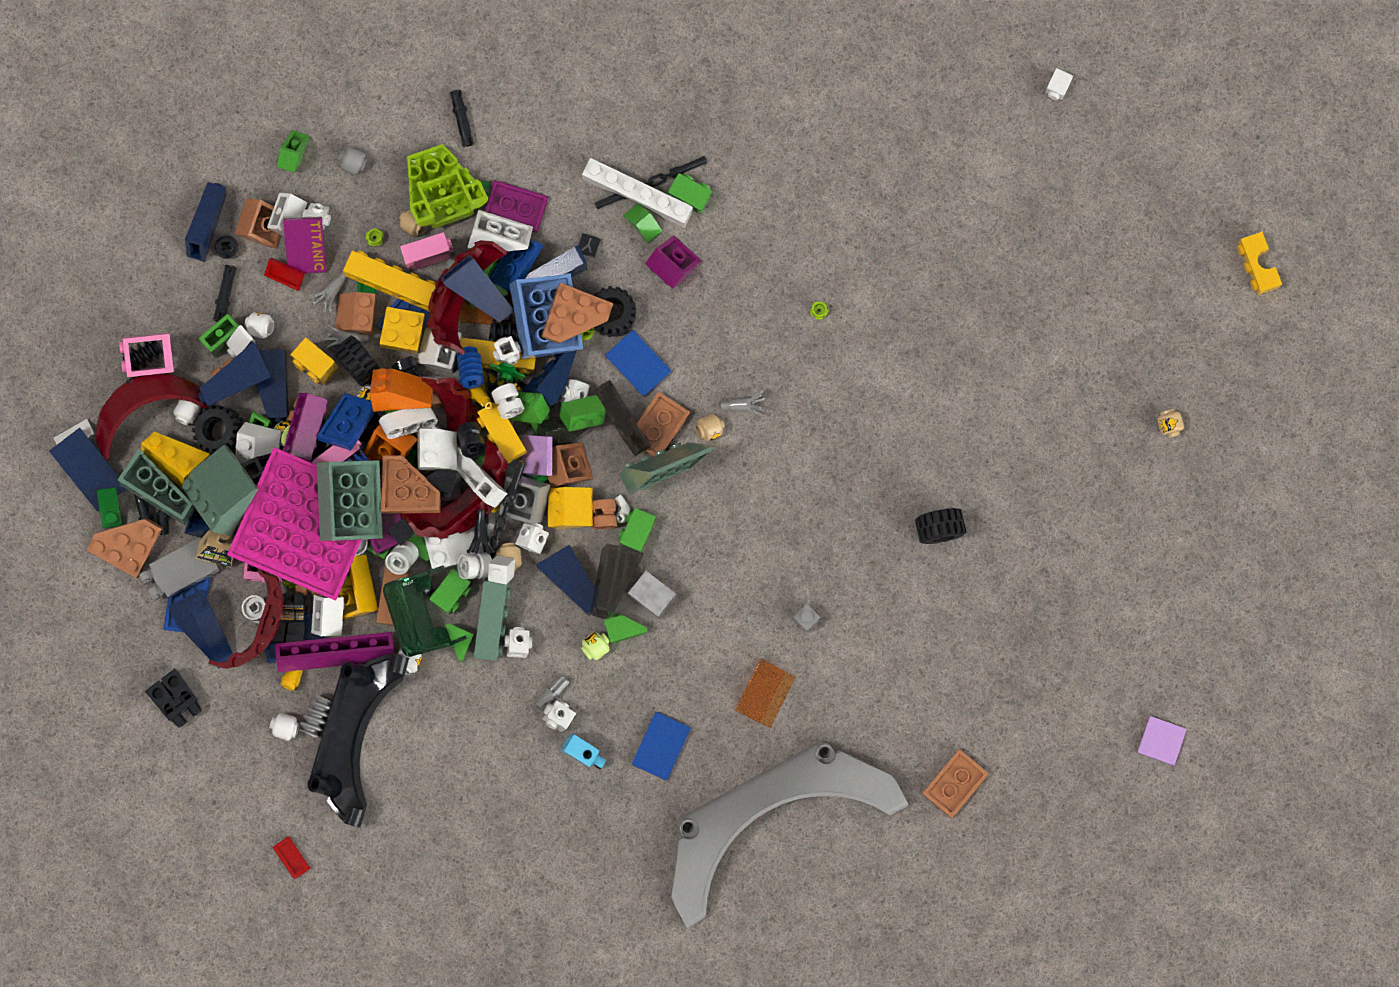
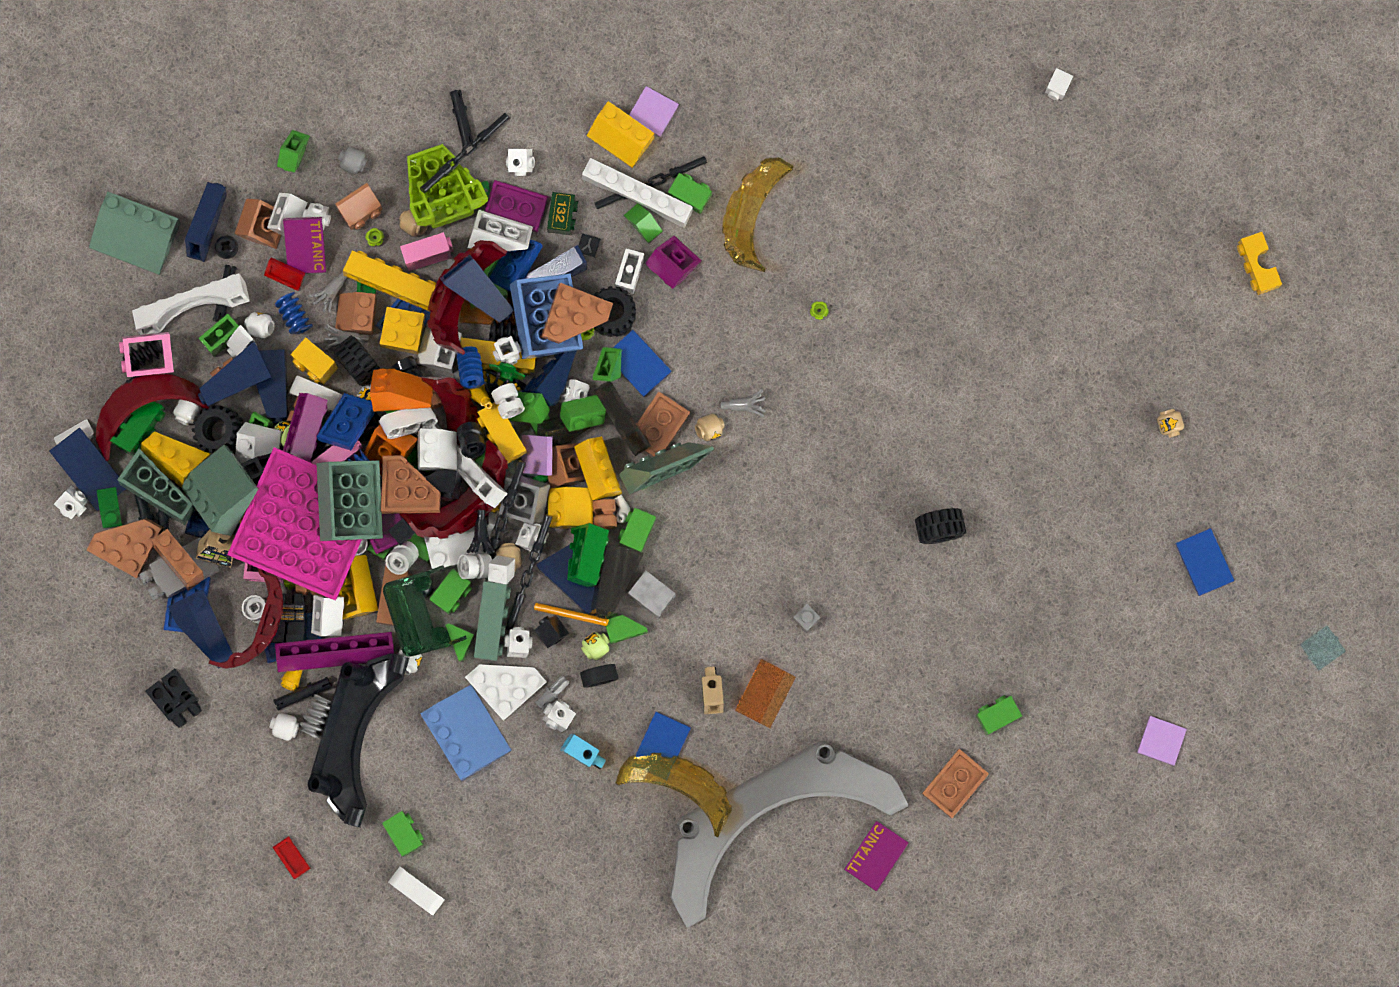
none -> white brick [54,485,88,519]
none -> sand green slope [89,191,181,275]
none -> green wedge [110,401,166,456]
none -> white arch [132,273,250,335]
none -> nougat brick [151,529,204,590]
none -> black pin [273,677,332,711]
none -> blue piece [275,292,313,335]
none -> white beam [289,376,343,411]
none -> nougat slope [335,183,383,230]
none -> bright green brick [382,811,424,857]
none -> white beam [388,866,445,915]
none -> black piece [420,113,509,193]
none -> medium blue slope [420,685,512,781]
none -> white plate [465,664,547,721]
none -> white brick [506,149,535,176]
none -> black piece [506,514,553,630]
none -> light orange bar [534,603,609,626]
none -> black brick [535,615,569,648]
none -> dark green brick [547,192,578,235]
none -> green wedge [567,523,609,587]
none -> yellow slope [574,436,623,501]
none -> black tyre [580,664,618,688]
none -> yellow slope [587,101,654,168]
none -> bright green slope [592,347,622,382]
none -> white brick [615,248,644,294]
none -> clear yellow windscreen [615,753,732,838]
none -> lavender tile [629,86,679,137]
none -> tan torso [702,667,724,714]
none -> clear yellow windscreen [722,158,794,272]
none -> magenta tile [844,821,908,891]
none -> bright green brick [976,695,1022,735]
none -> blue tile [1175,528,1234,596]
none -> clear light blue piece [1300,626,1346,671]

